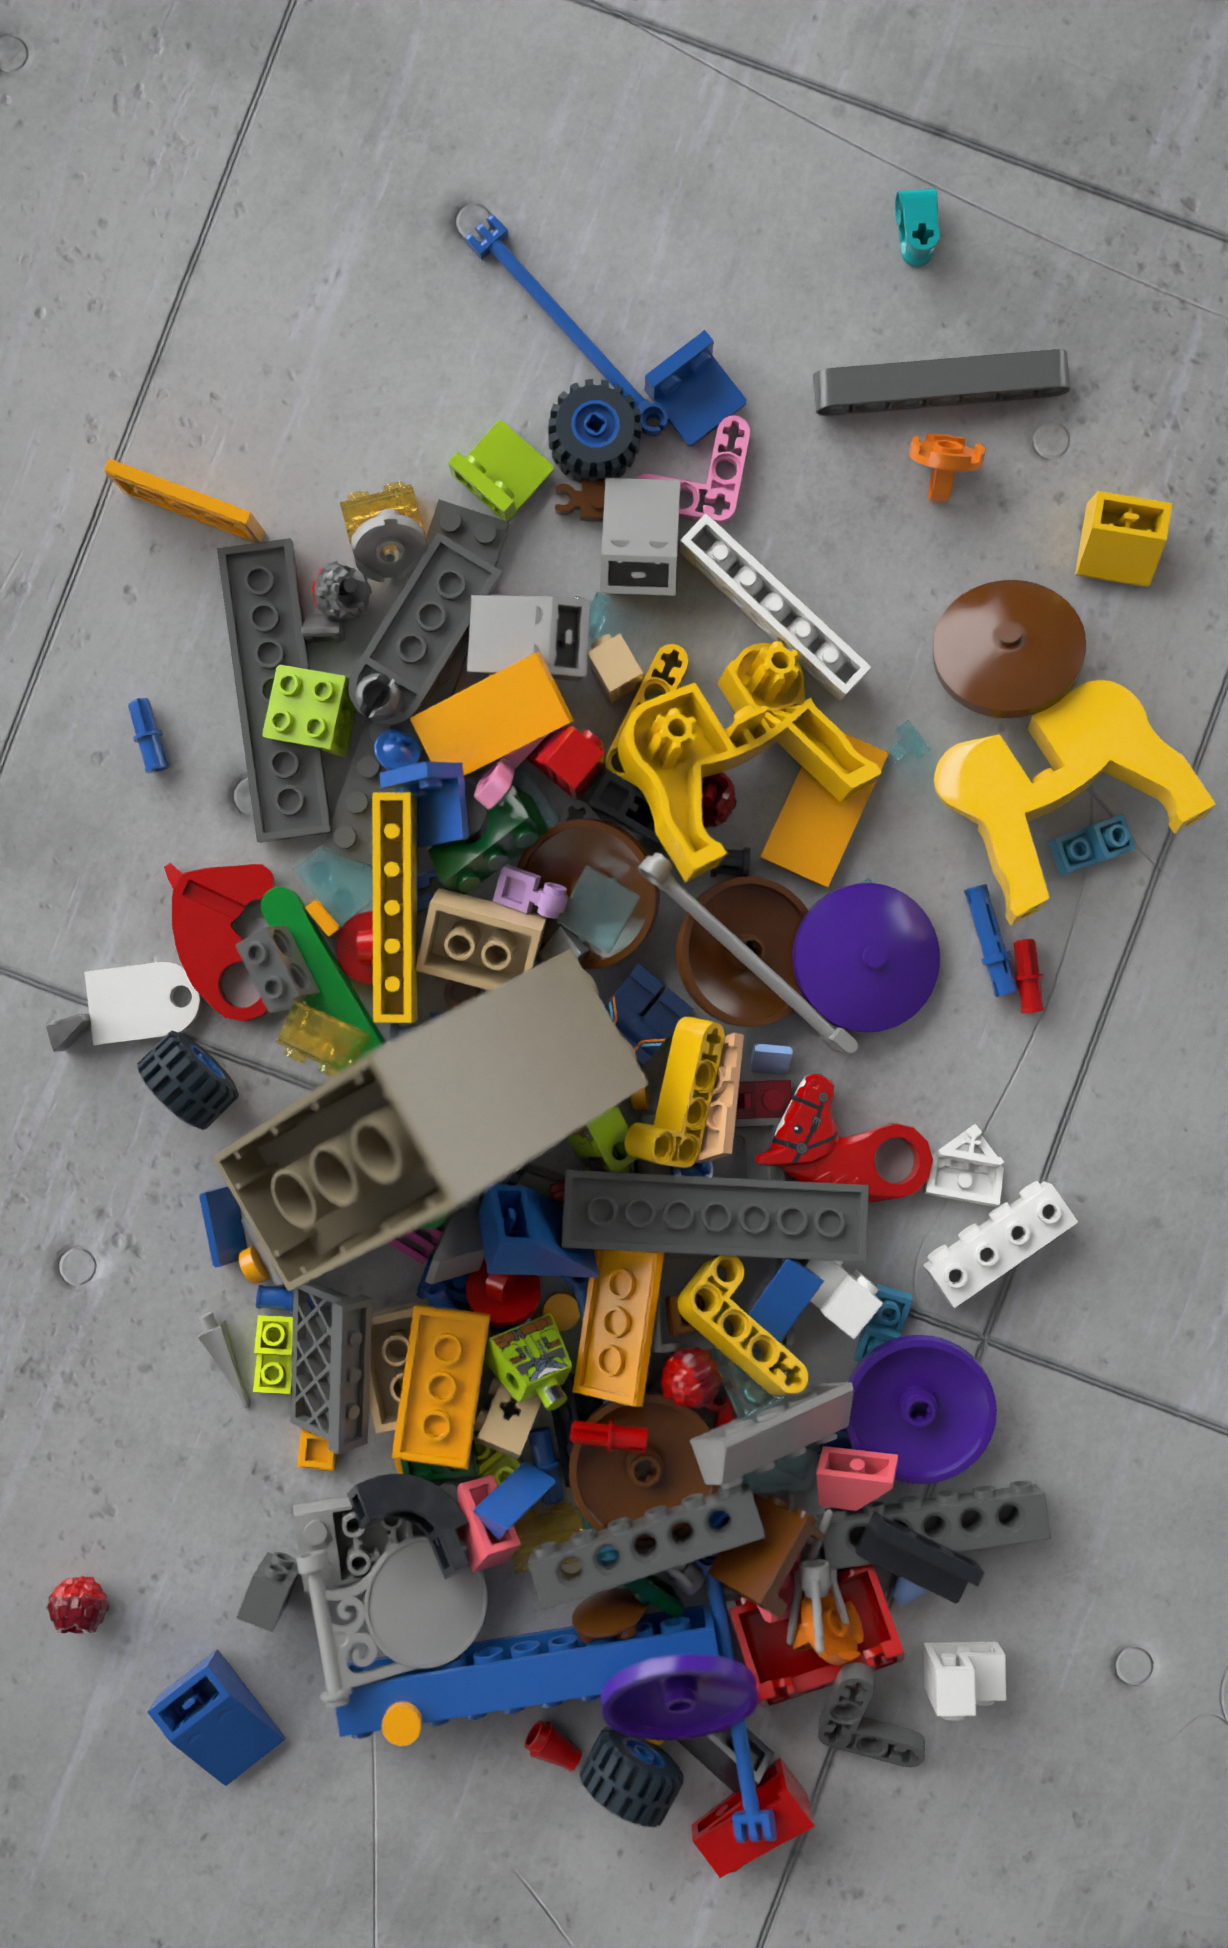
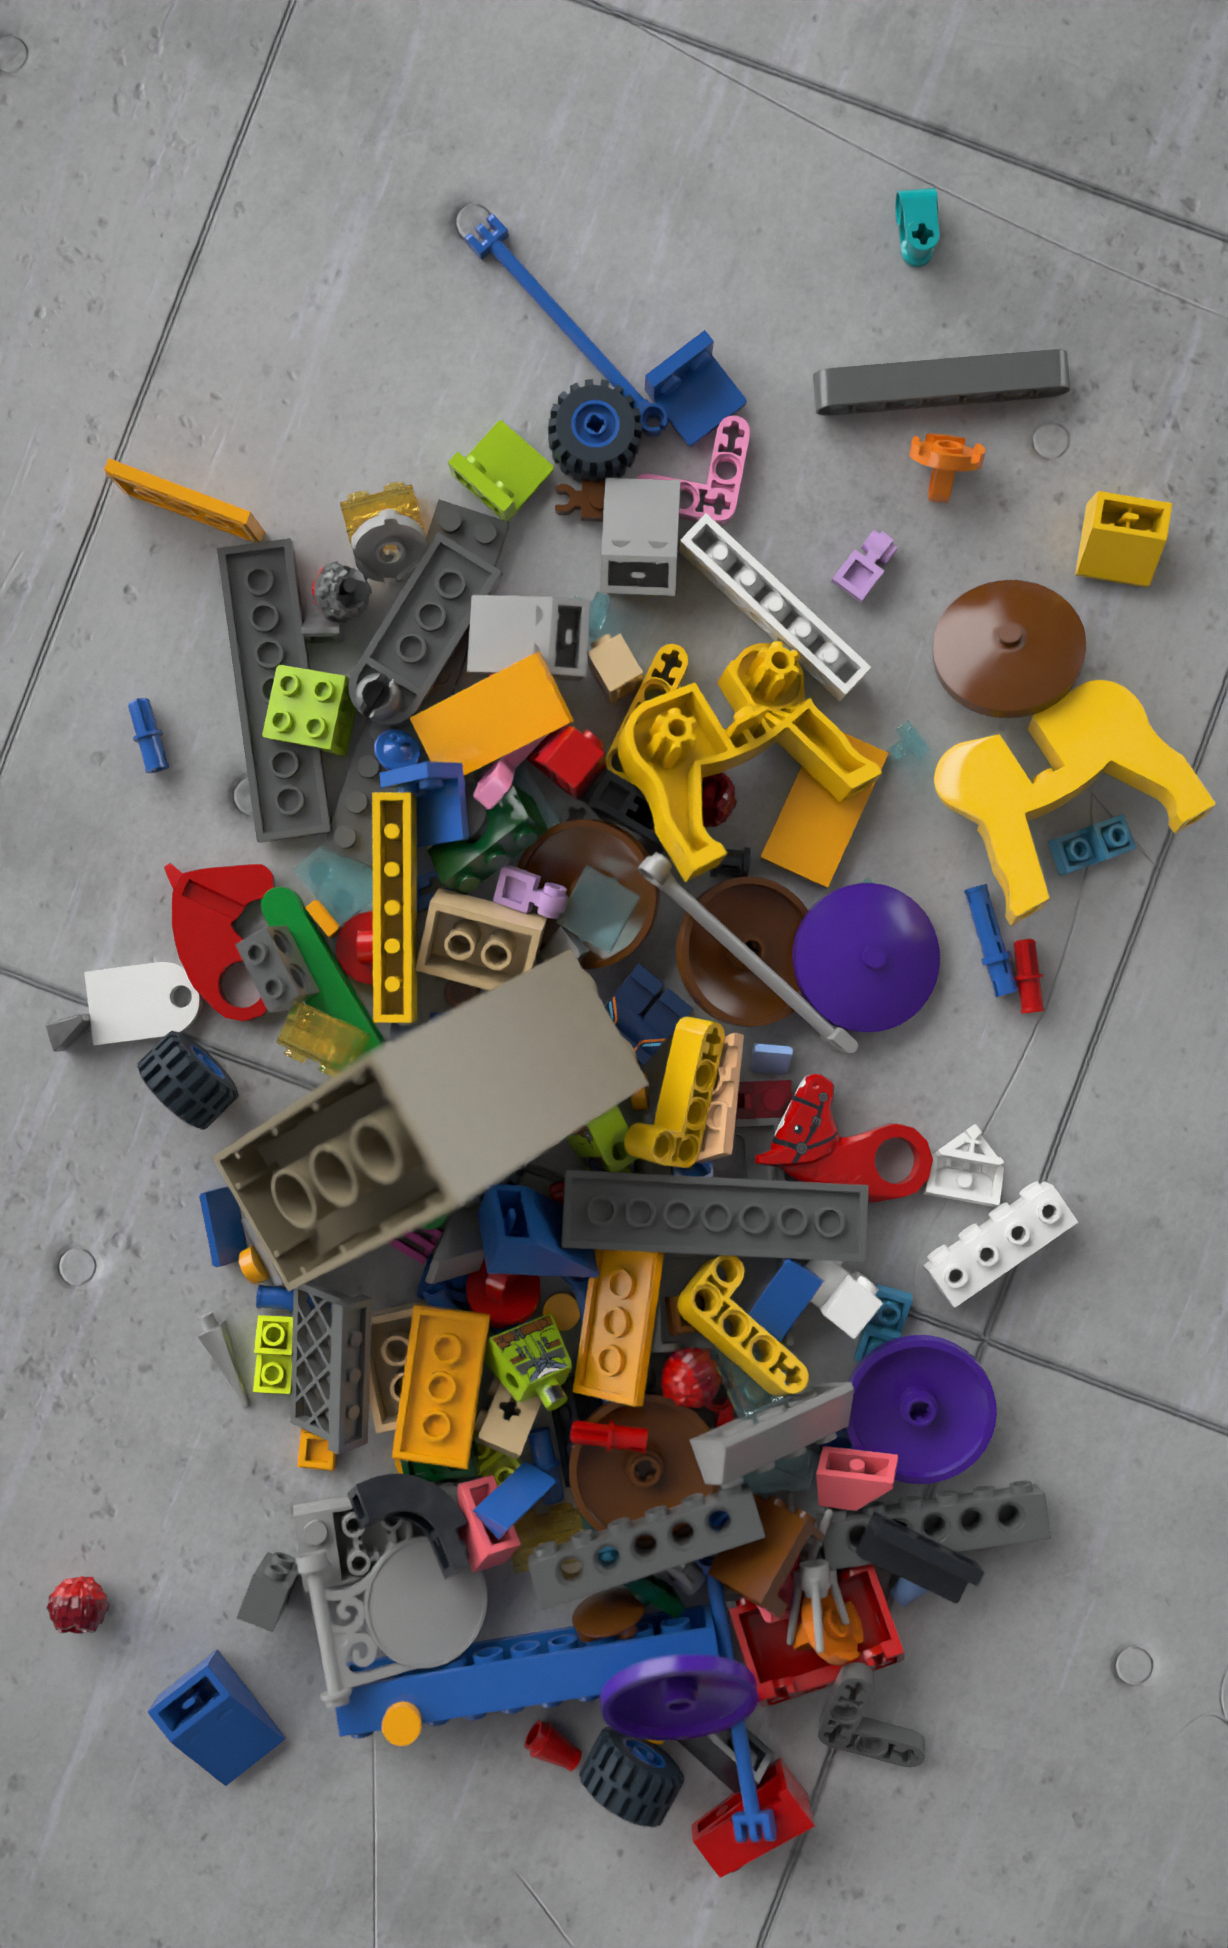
white brick [923,1642,1006,1721] -> none
none -> lavender plate [831,530,898,604]

